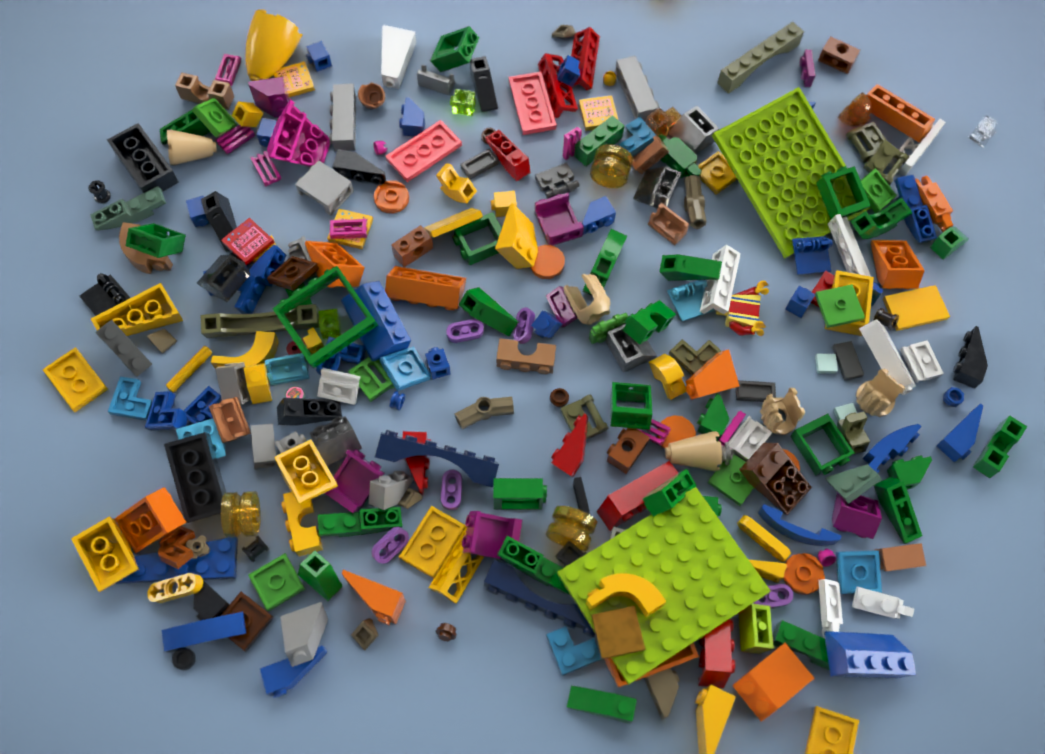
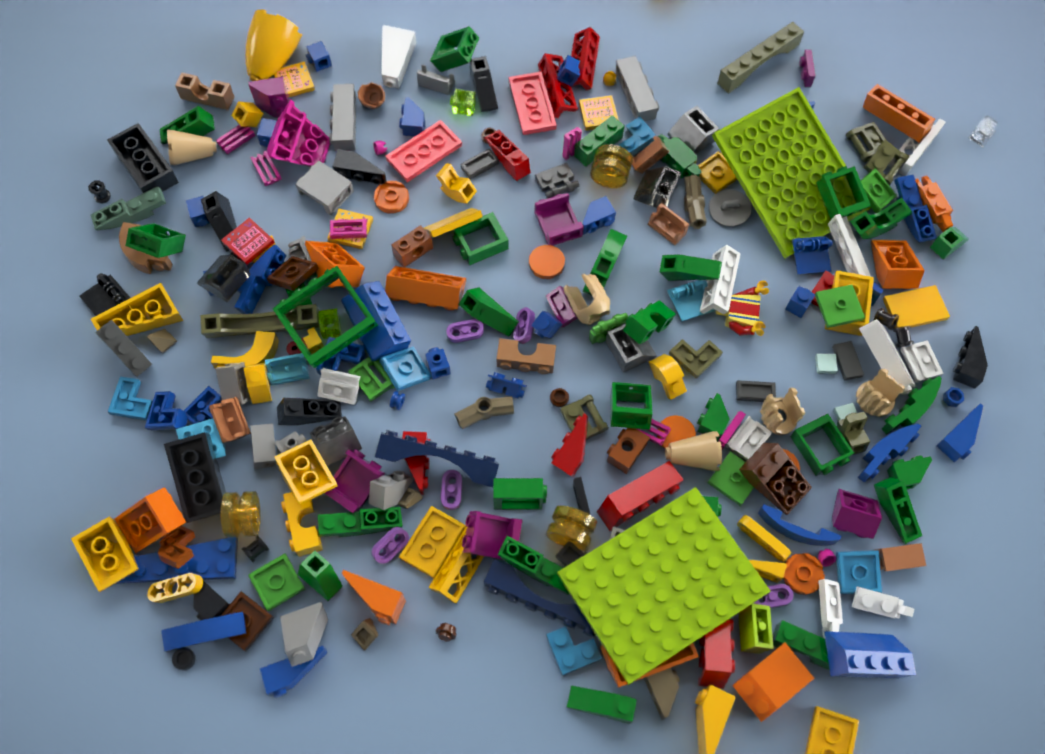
yellow tile [42,347,108,412] -> none
yellow axle [166,346,212,392] -> none
dark tan plate [186,535,210,559] -> none
bright green plate [192,98,238,138] -> none
dark pink tile [214,54,241,86] -> none
tile [285,386,306,398] -> none
yellow brick [491,191,517,217] -> none
yellow slope [495,203,538,269] -> none
dark tan slope [551,25,576,38] -> none
yellow arch [586,573,666,617] -> none
pearl gold tile [592,606,645,660] -> none
green slope [643,469,697,517] -> none
clear orange brick [646,107,682,136] -> none
orange slope [686,349,740,400] -> none
light grey plate [721,442,733,465] -> none
dark orange brick [818,36,860,74] -> none
sand green wing [825,464,882,504] -> none
clear orange cylinder [838,92,873,127] -> none
green arch [973,415,1027,478] -> none
none -> blue hinge [486,372,527,399]
none -> light grey shield [709,189,752,226]
none -> green slope [882,376,942,435]
none -> black bush [893,325,914,347]

